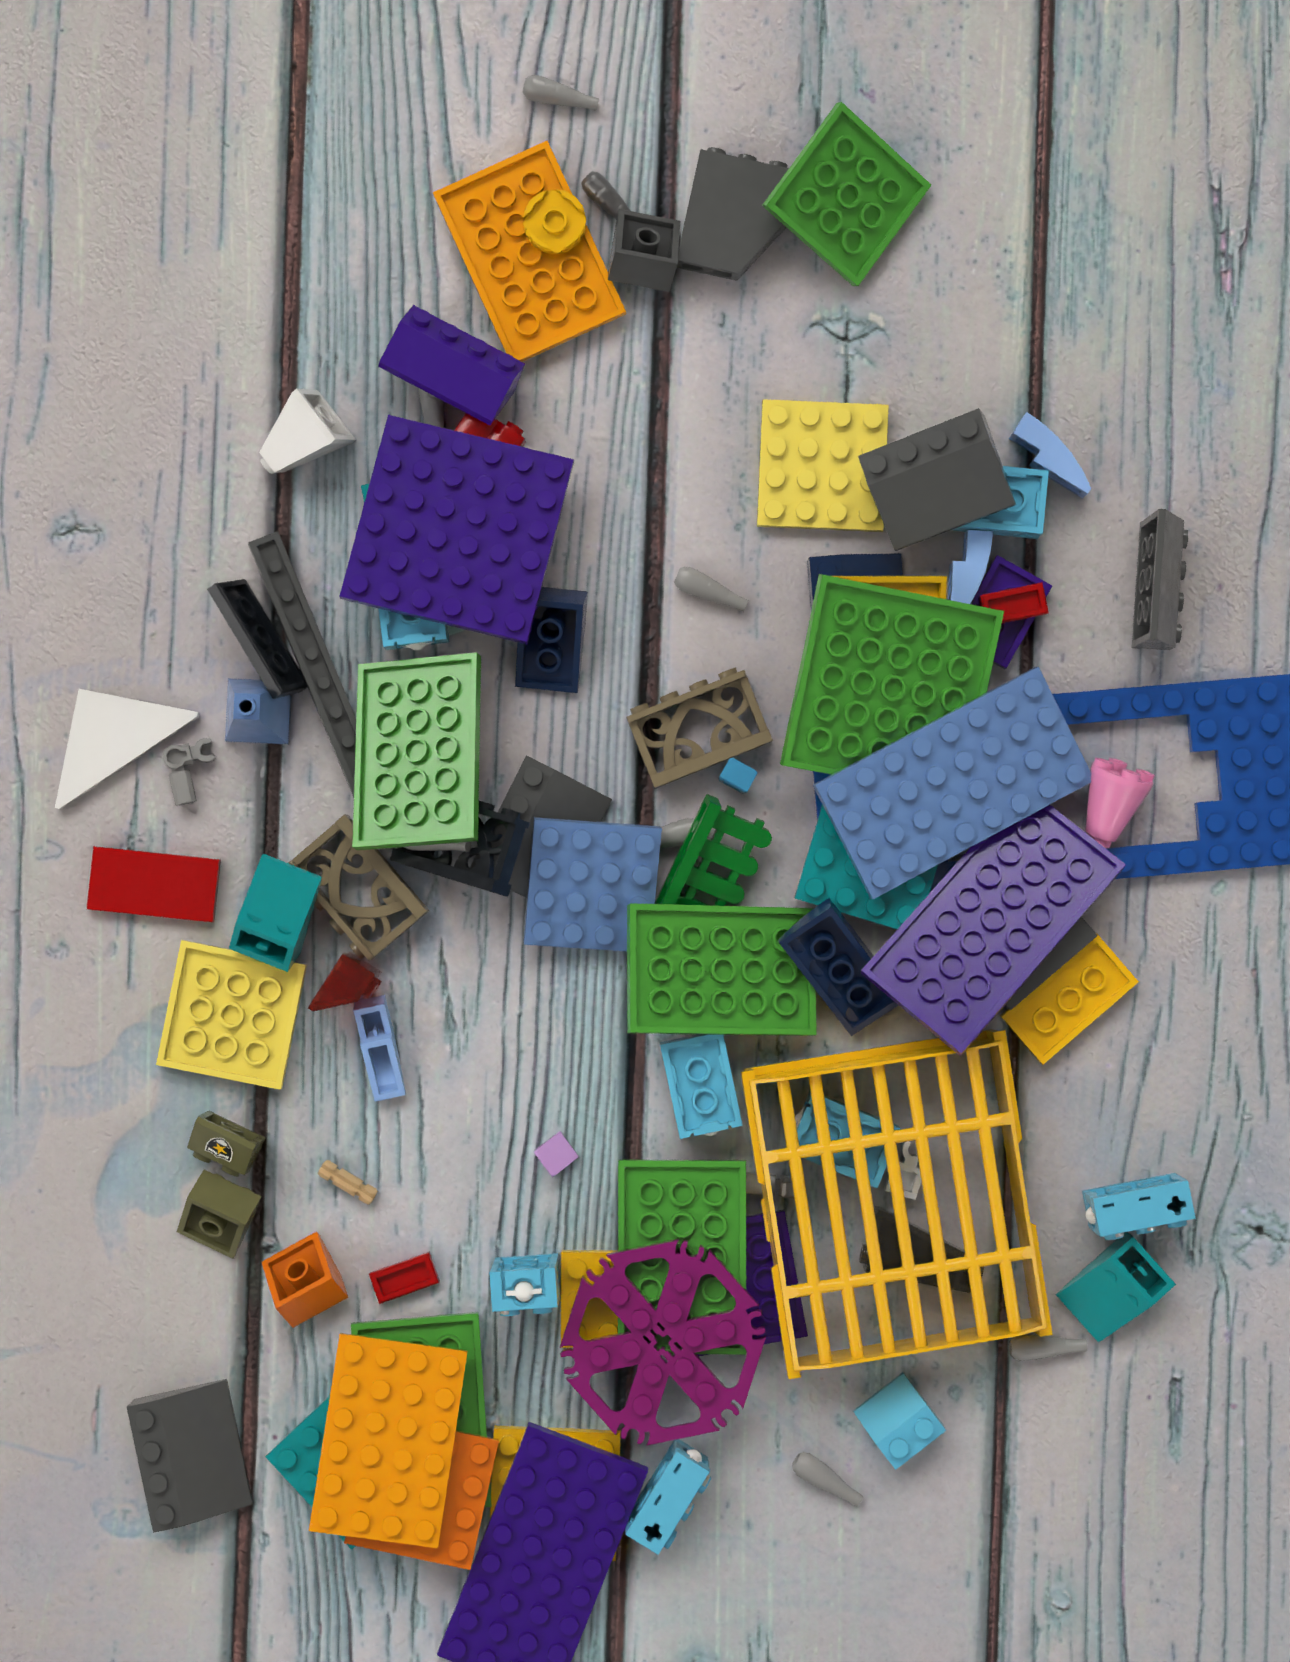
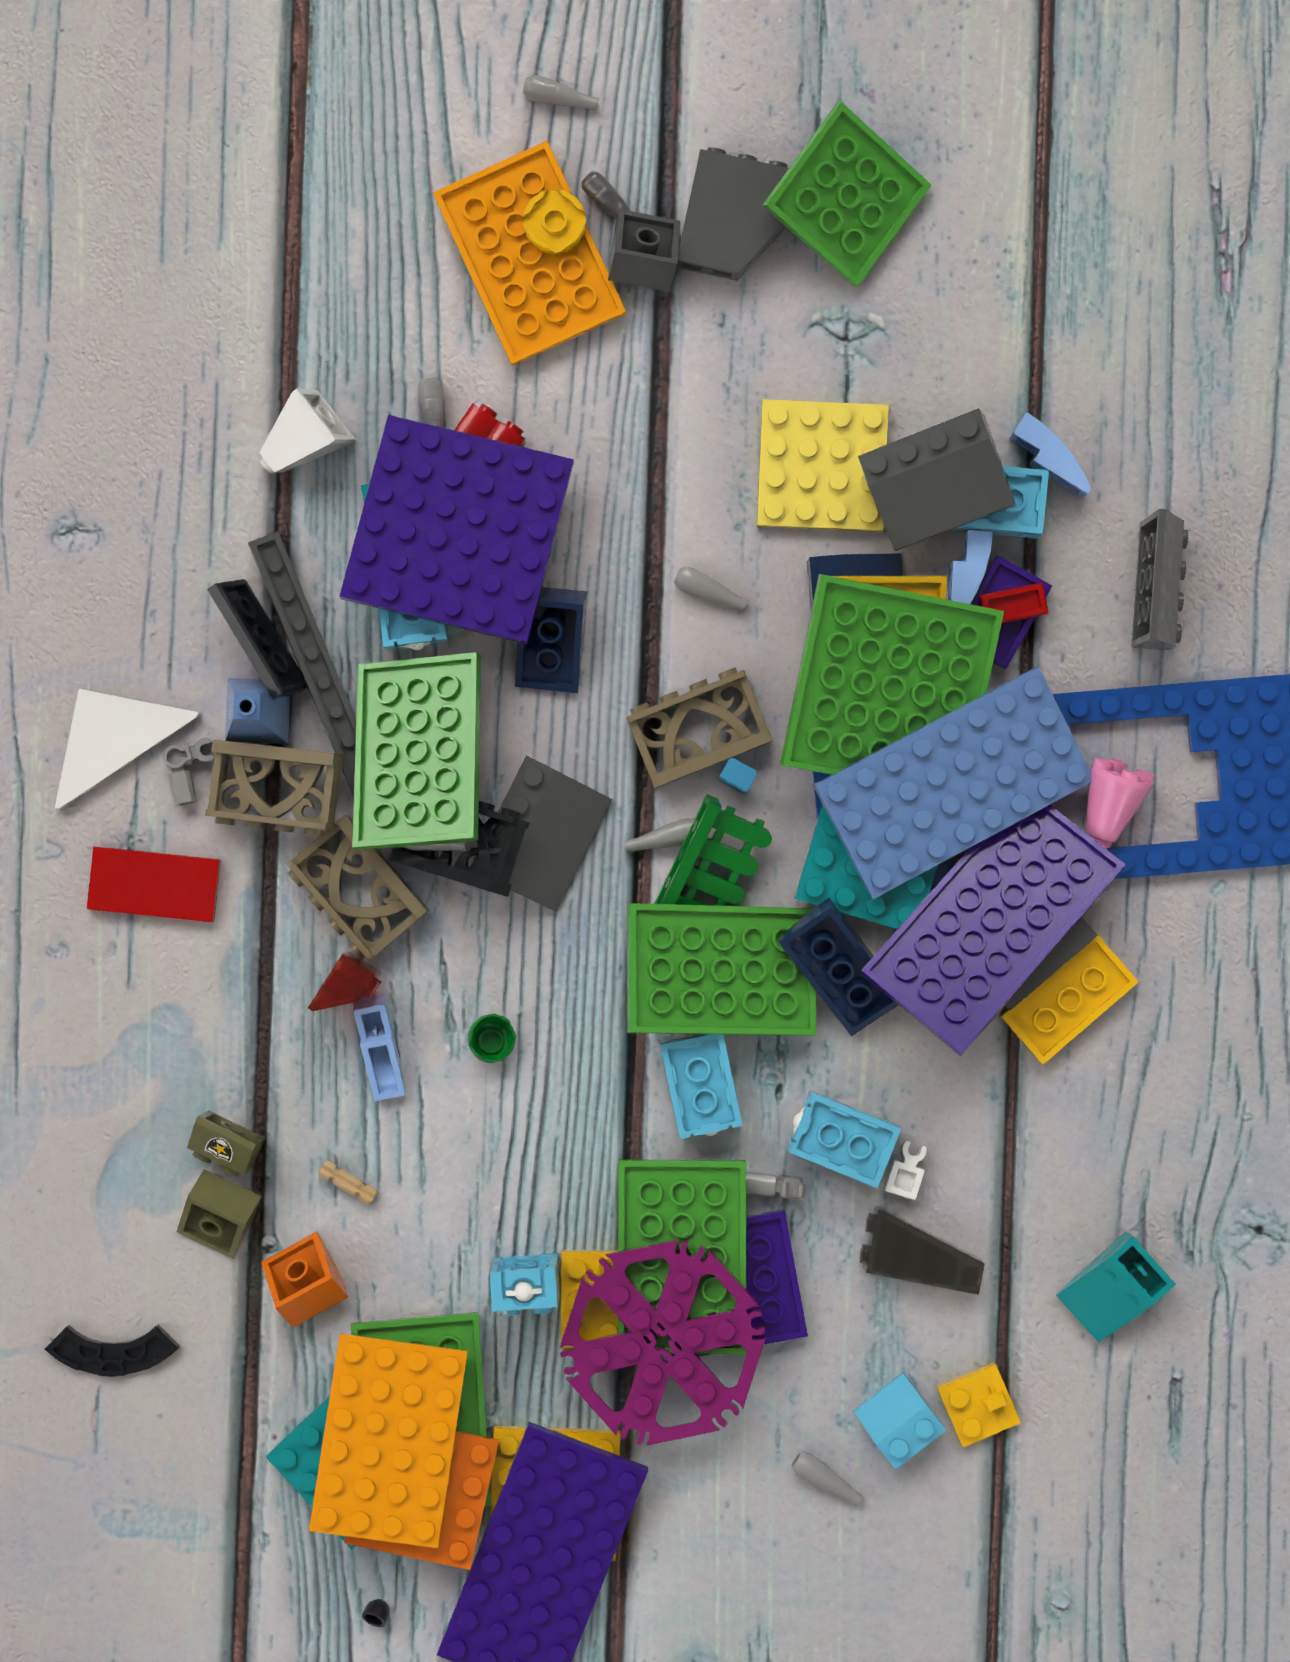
dark grey slope [127,1379,253,1533] -> none
light yellow plate [156,940,307,1090] -> none
teal slope [229,854,322,972] -> none
red tile [369,1251,440,1304] -> none
dark purple slope [378,305,525,426] -> none
medium blue plate [523,817,662,951] -> none
lavender slope [534,1131,579,1177] -> none
medium azure piece [625,1439,711,1555] -> none
yellow bar [741,1029,1053,1380] -> none
light grey piece [1009,1335,1087,1361] -> none
medium azure piece [1082,1173,1196,1240] -> none
none -> black tile [44,1324,180,1377]
none -> dark tan fence [205,740,344,836]
none -> black hinge [362,1599,390,1627]
none -> green hair [467,1013,516,1063]
none -> yellow hinge [937,1362,1021,1448]

